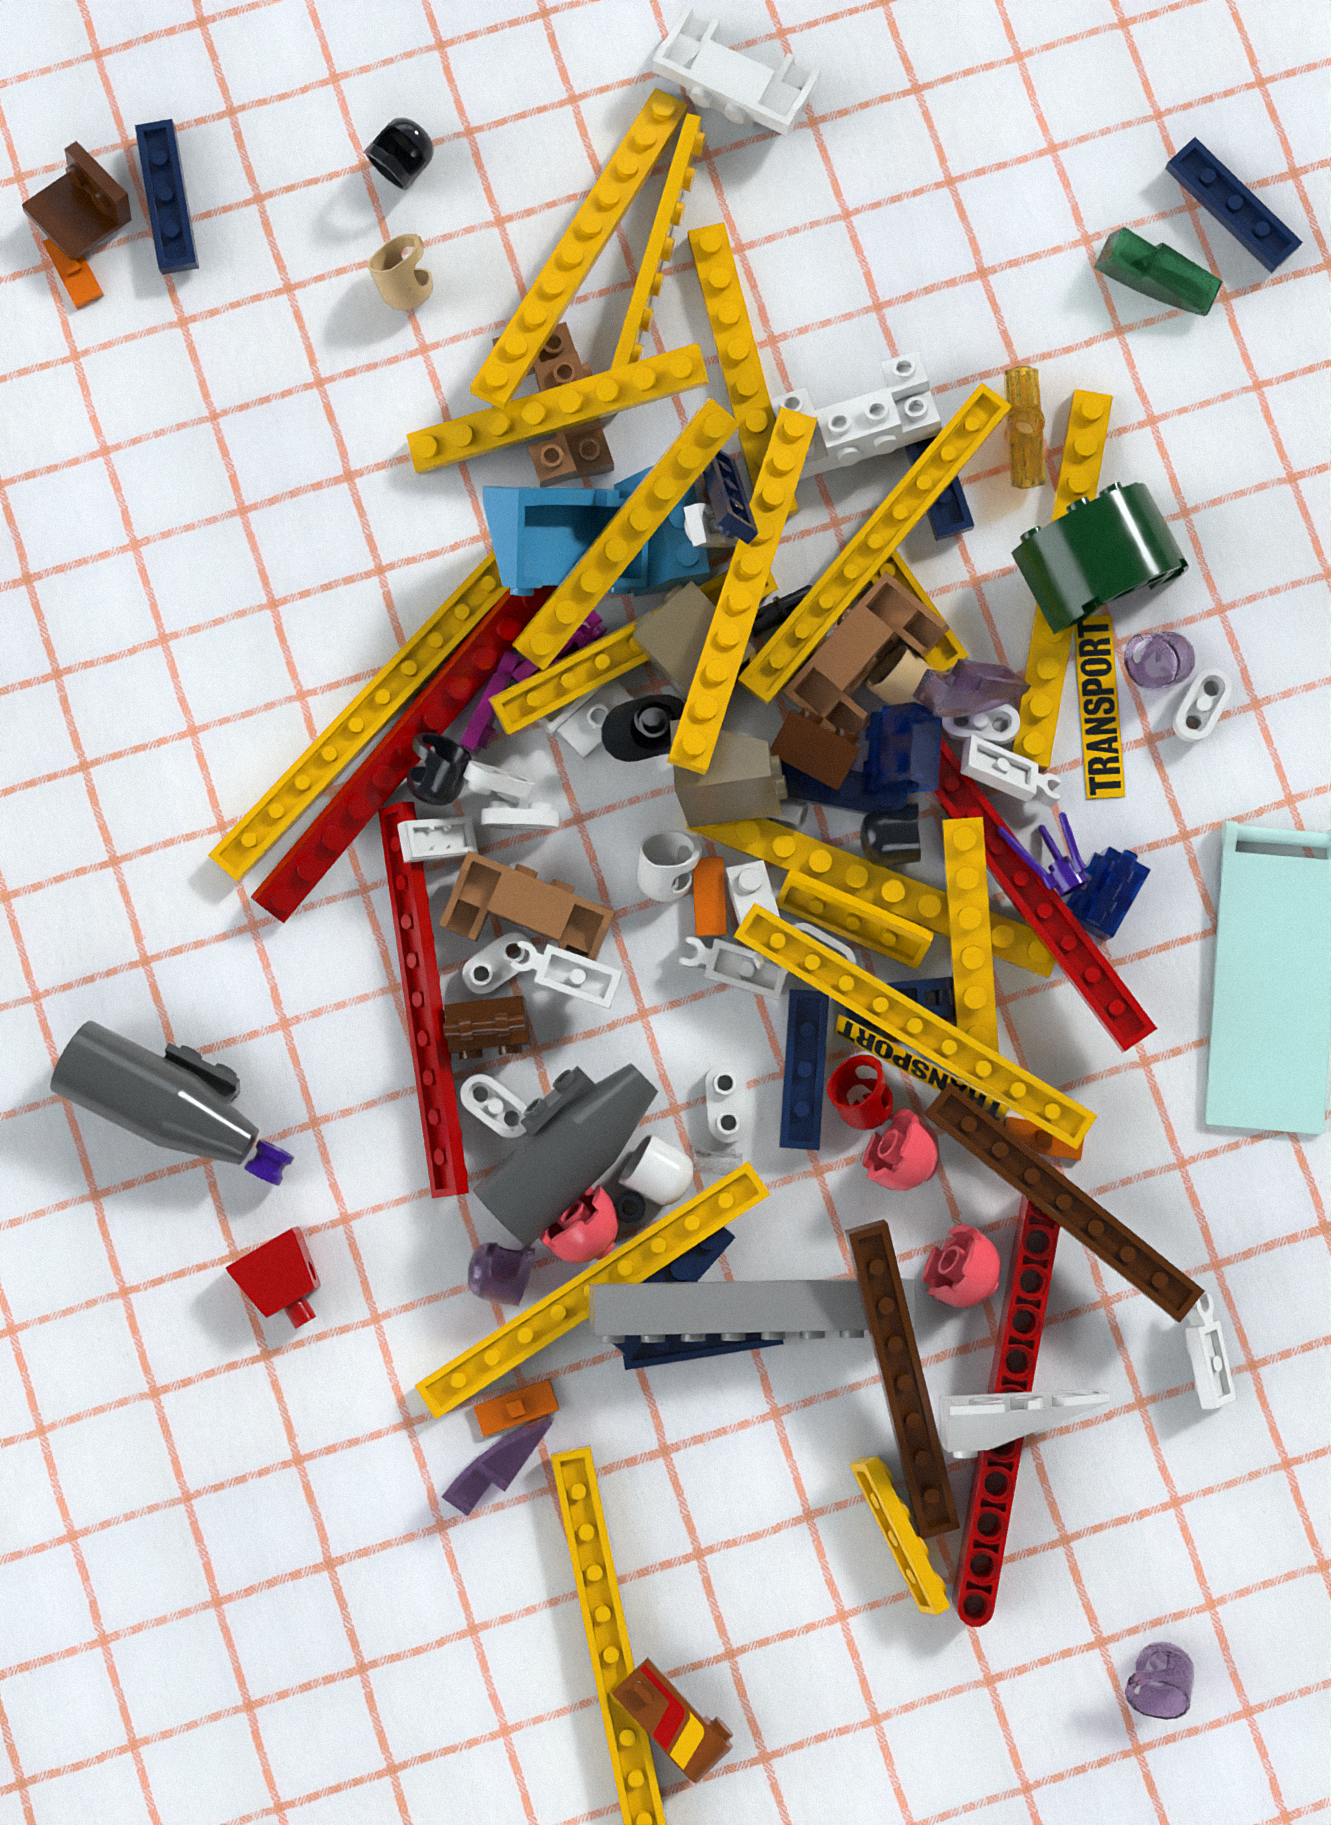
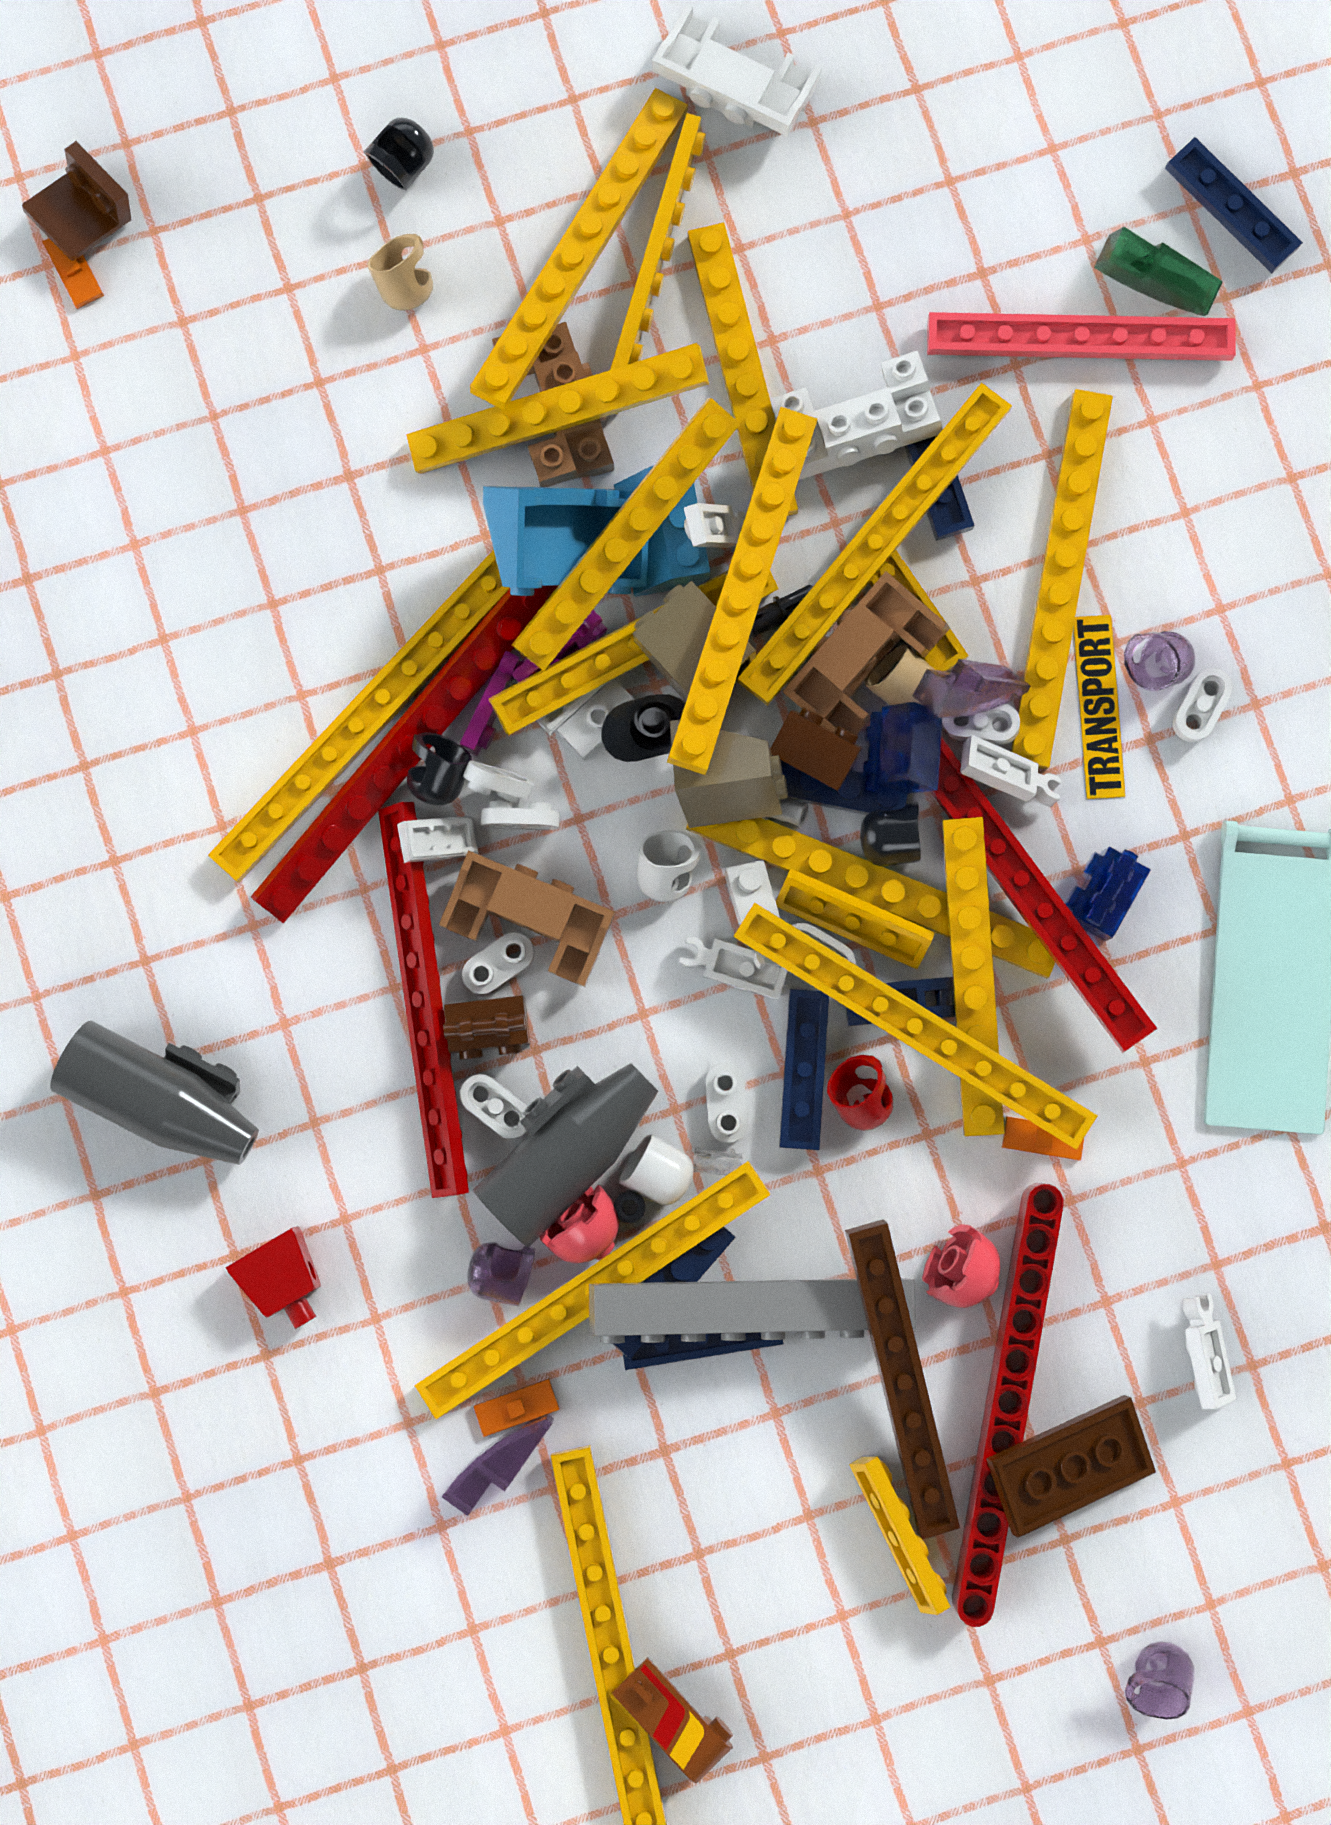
dark blue plate [135,119,199,275] -> none
dark purple wheel [244,1139,295,1186] -> none
white plate [510,941,623,1009] -> none
orange piece [692,857,727,937] -> none
dark blue plate [702,449,758,545] -> none
sticker [834,1014,1010,1124] -> none
coral cylinder [862,1109,939,1191] -> none
reddish brown plate [923,1082,1205,1323] -> none
white wedge [939,1388,1110,1458] -> none
dark purple plant [997,812,1088,897] -> none
clear yellow piece [1004,366,1046,489] -> none
dark green cylinder [1011,482,1189,634] -> none
none -> coral plate [927,312,1236,361]
none -> reddish brown tile [986,1395,1156,1538]

